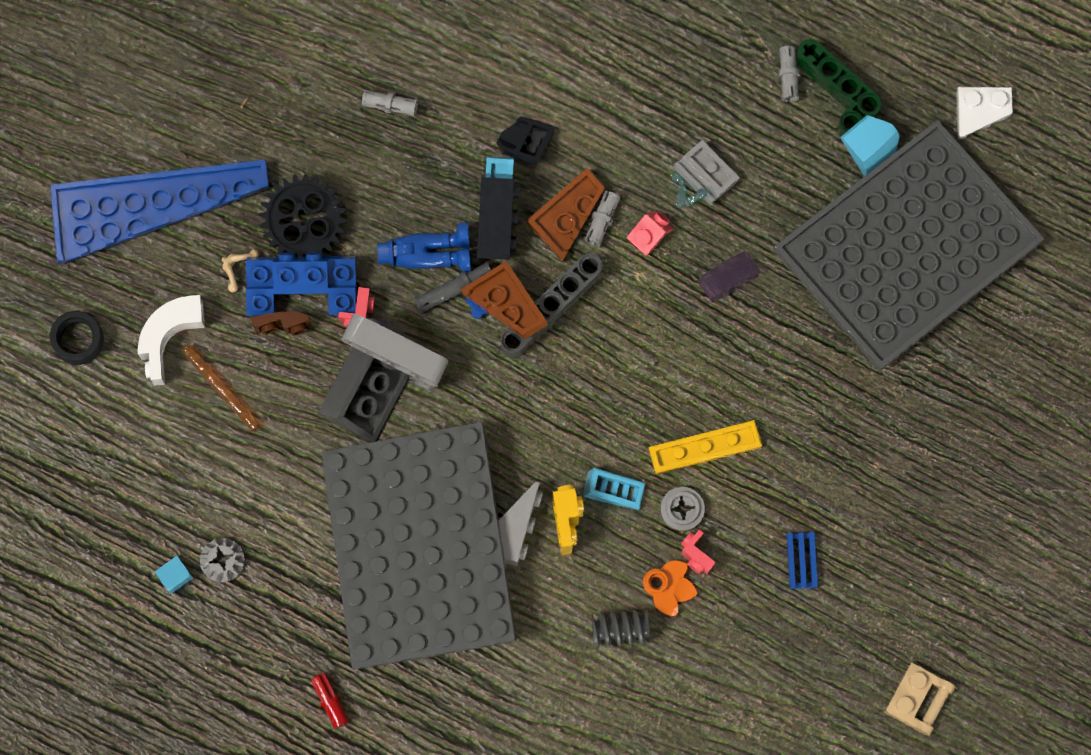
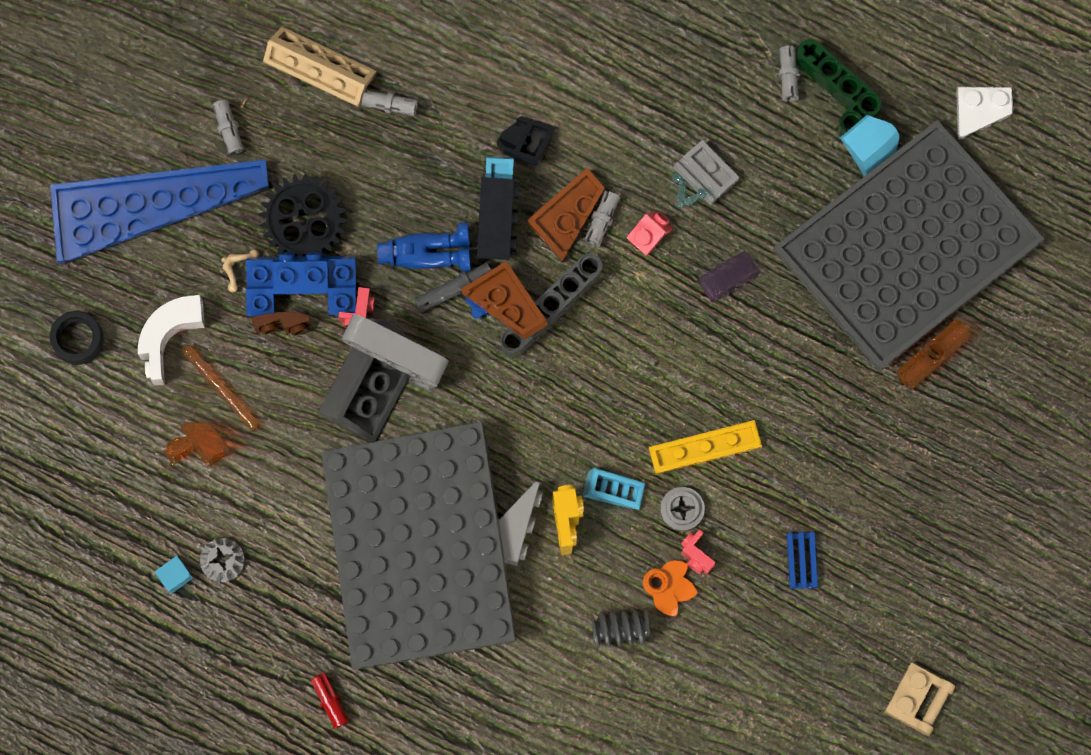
none -> clear orange brick [163,422,230,468]
none -> light grey pin [212,99,245,156]
none -> tan fence [263,27,377,106]
none -> clear orange piece [896,319,972,390]

